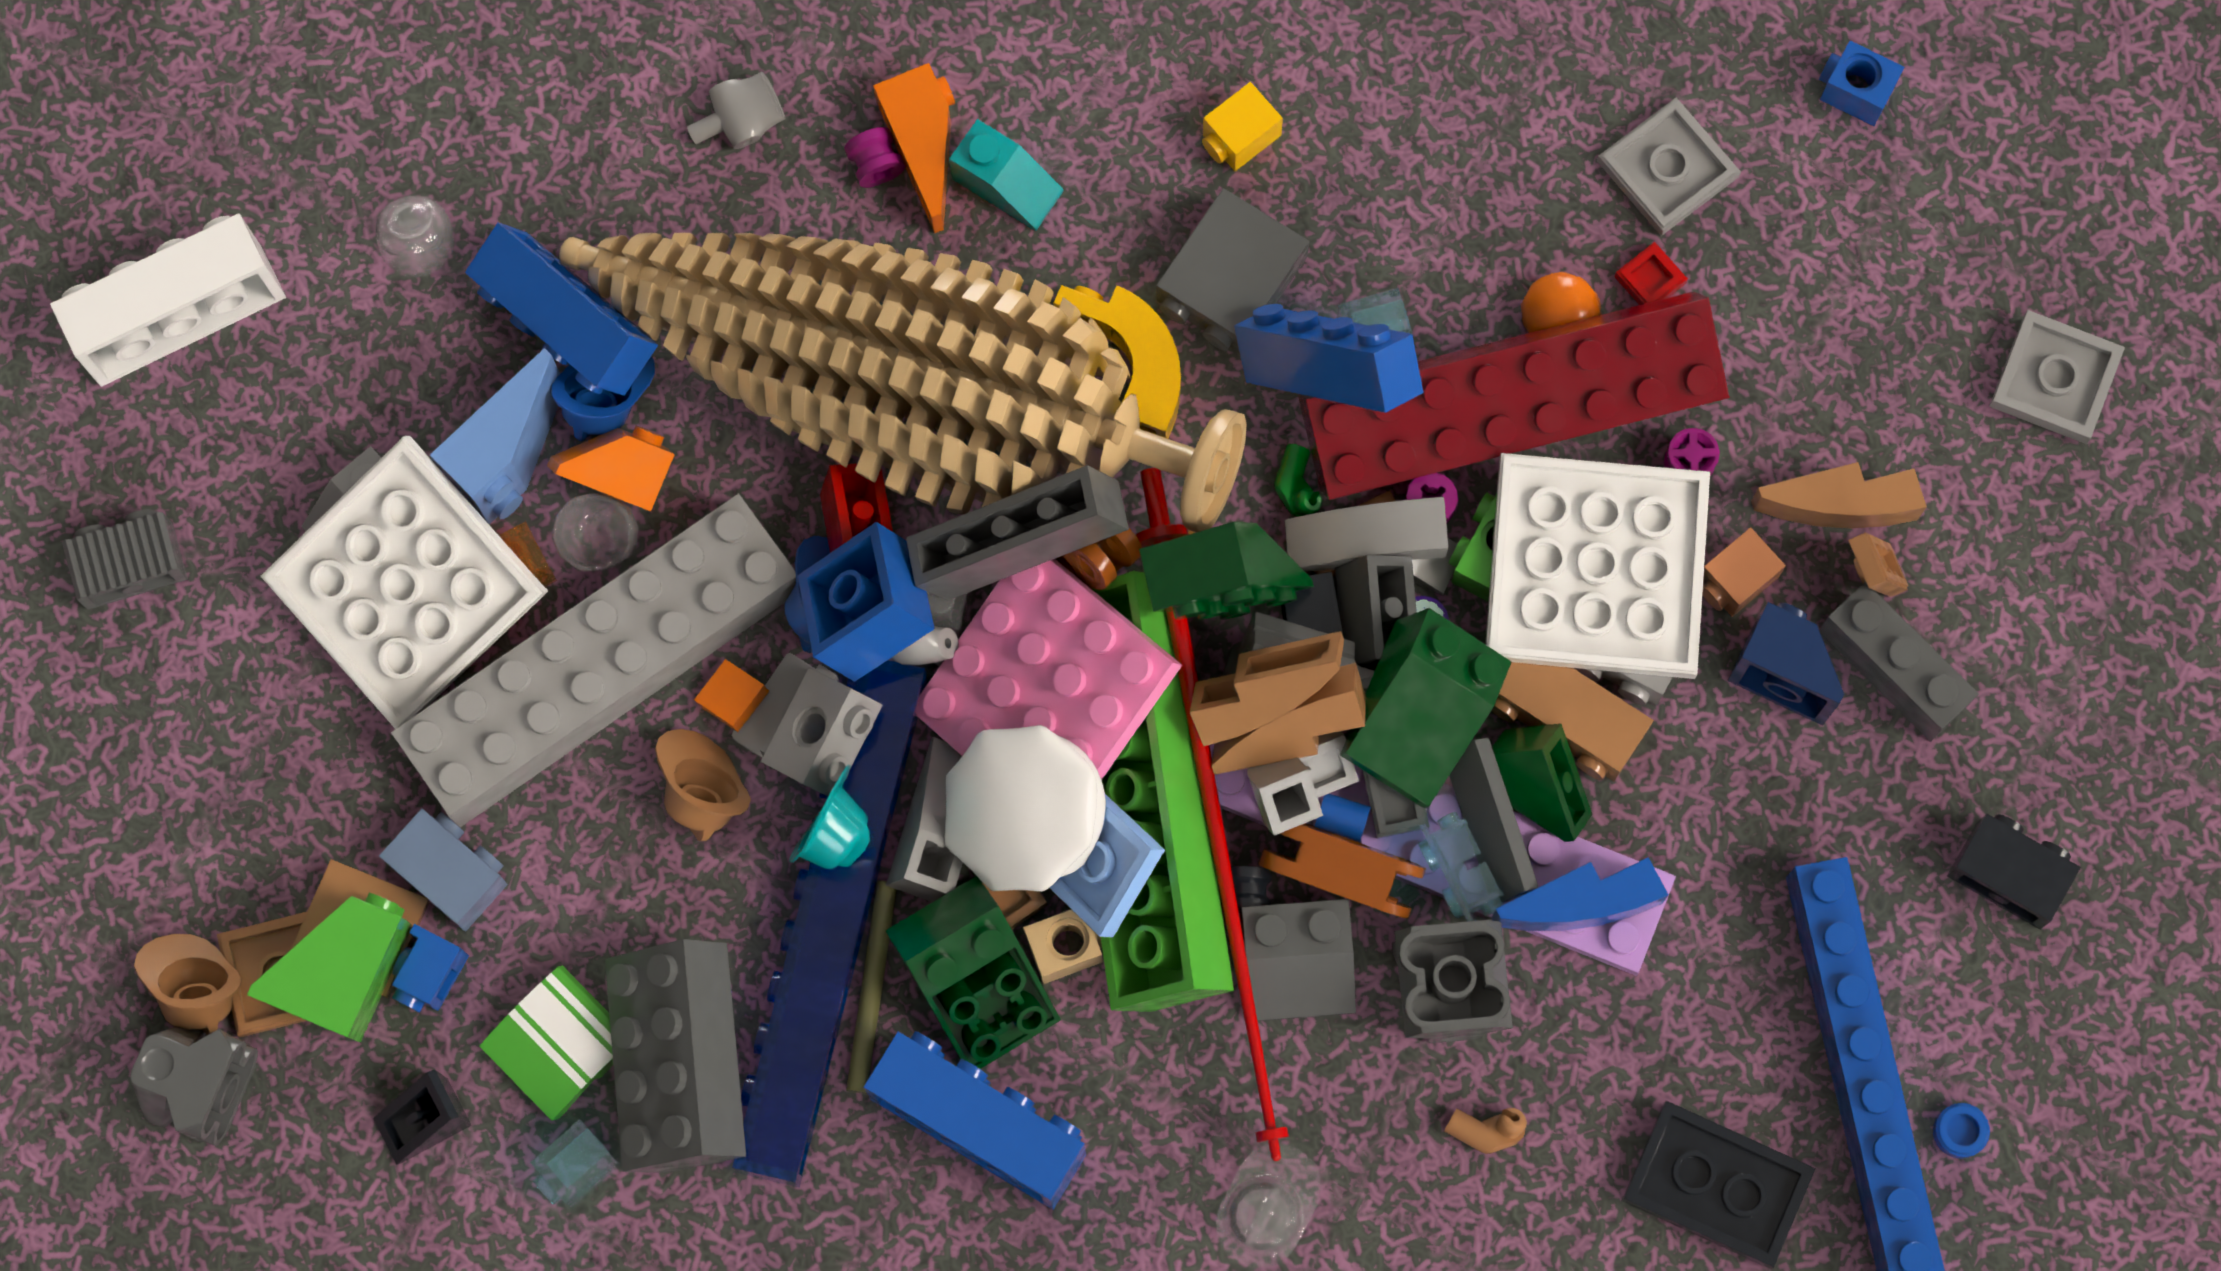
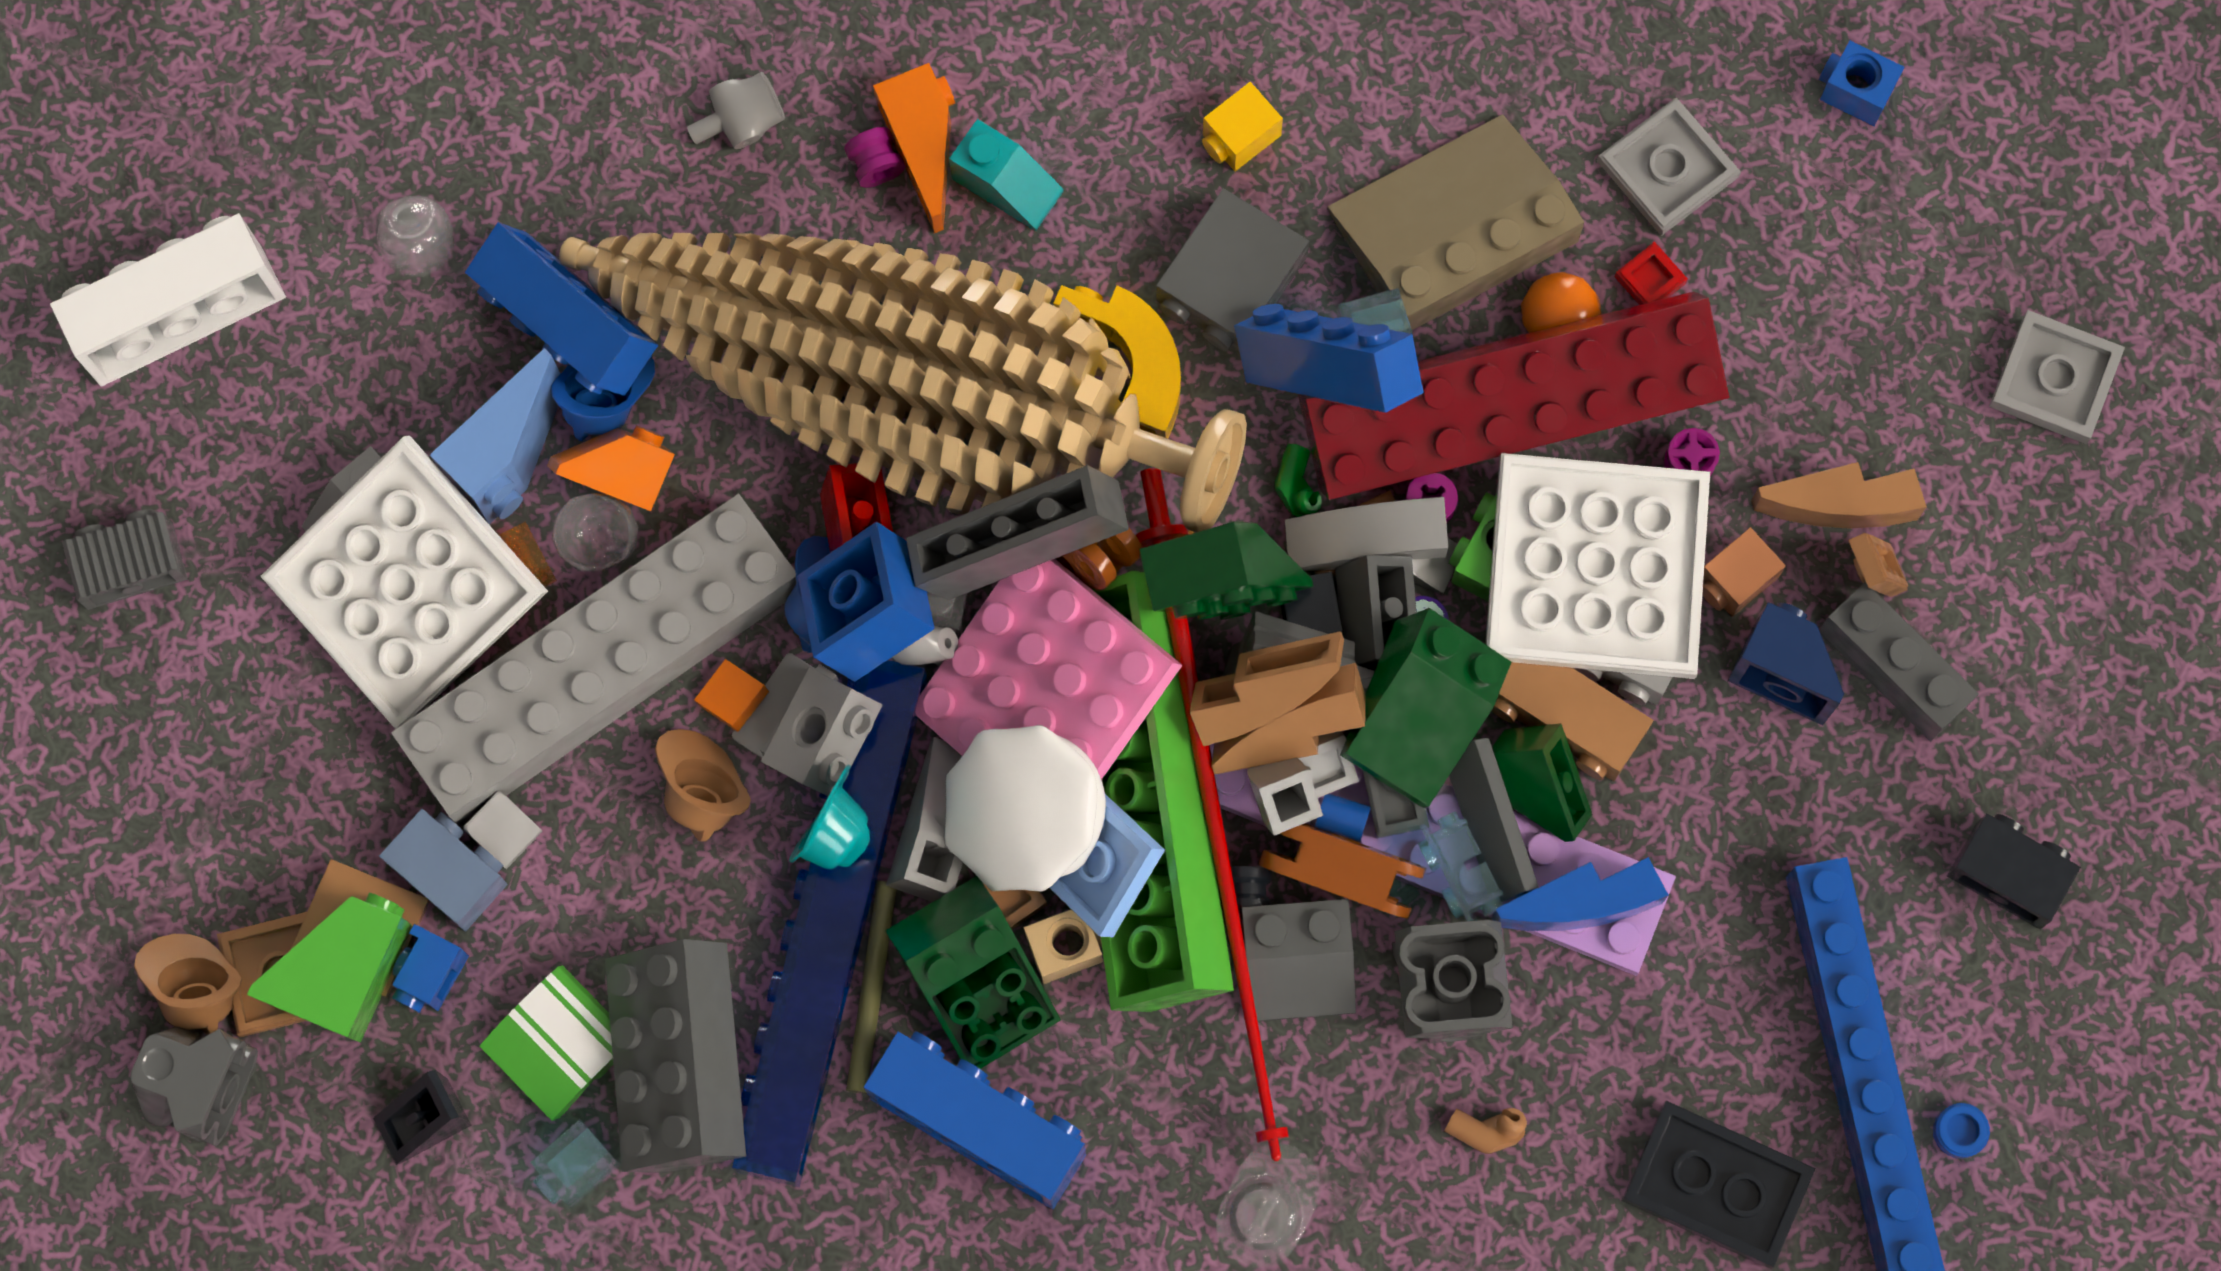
none -> light grey slope [463,791,543,870]
none -> dark tan slope [1327,114,1584,333]

